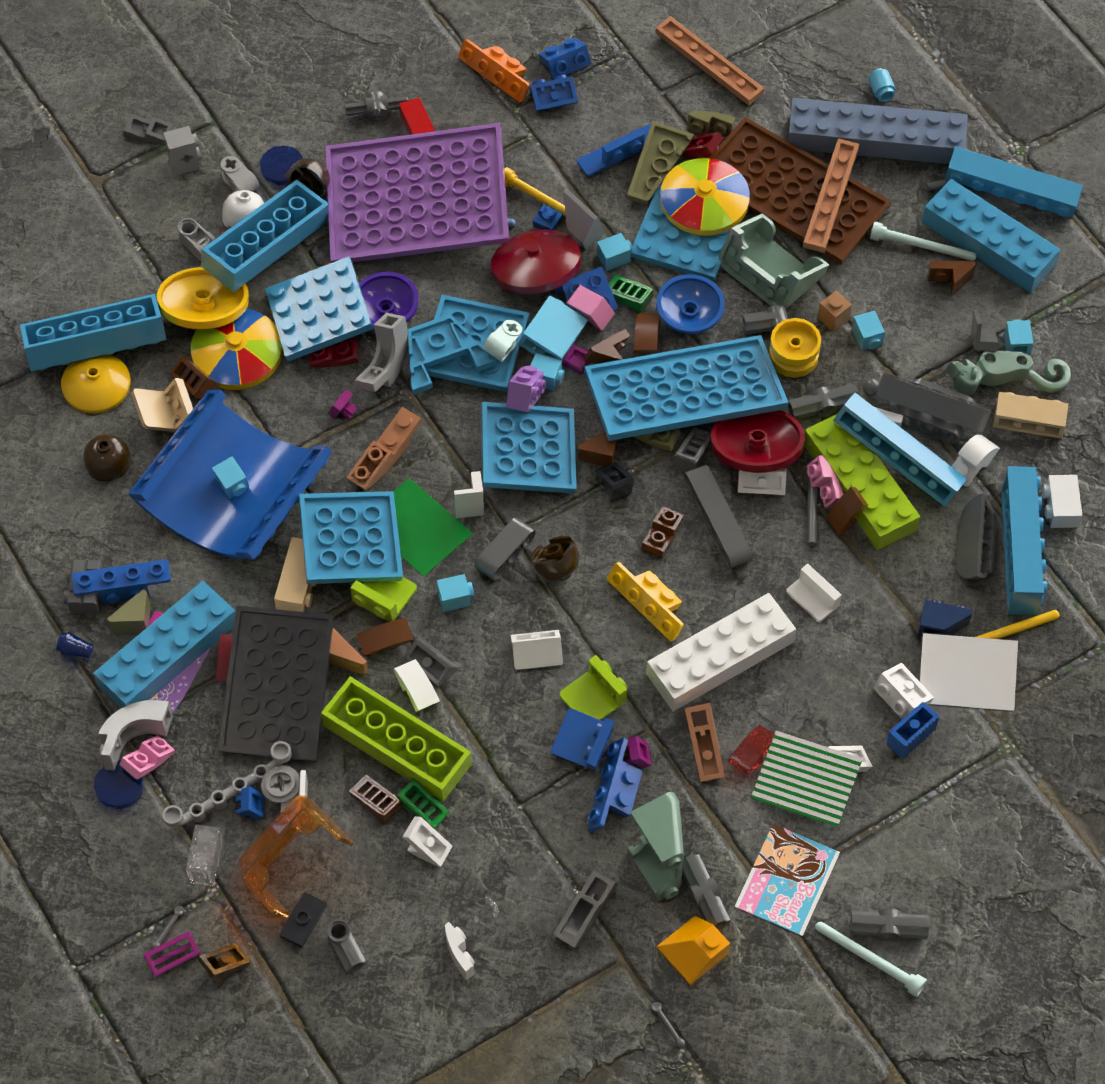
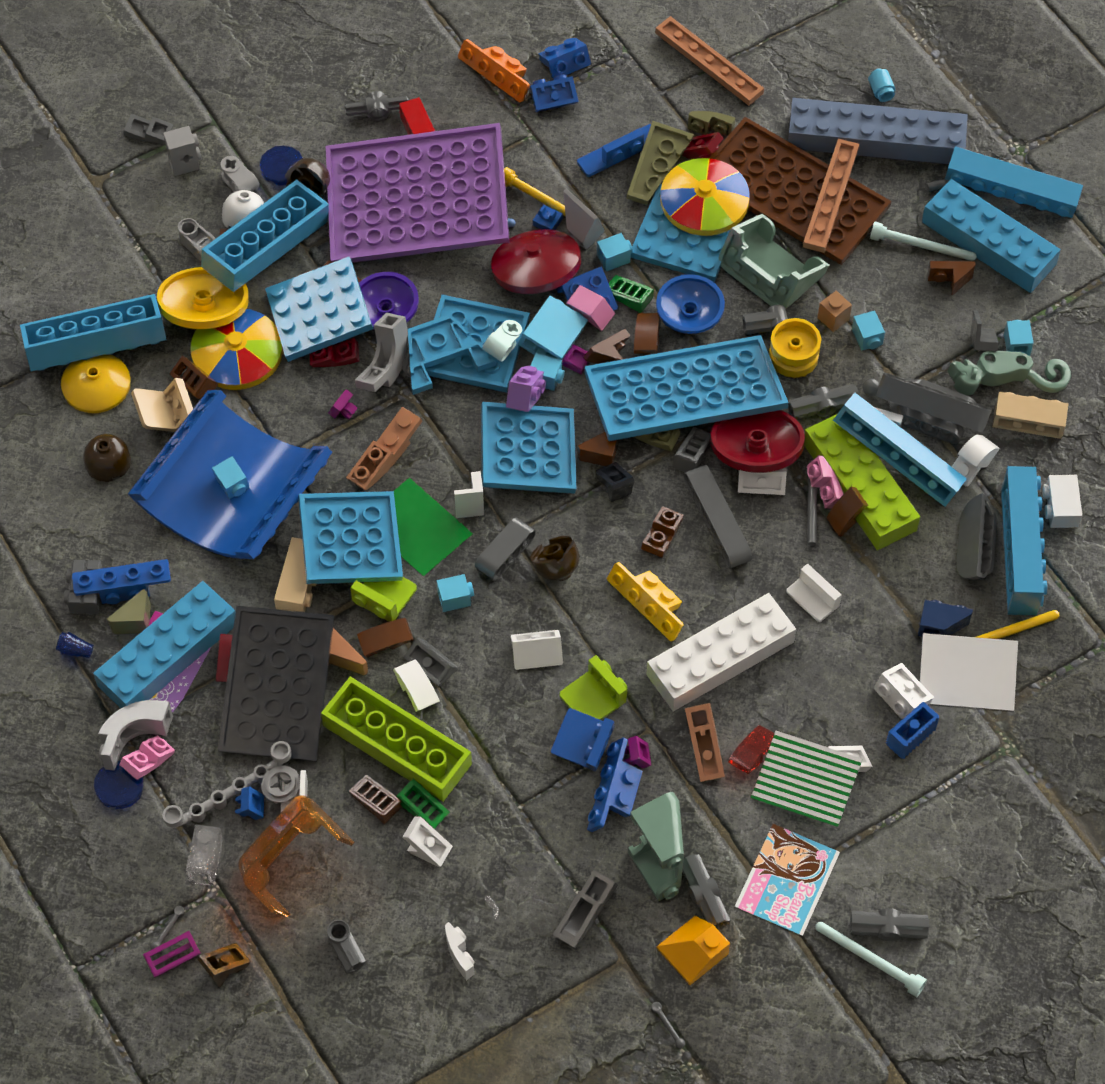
black plate [279,892,327,948] -> none

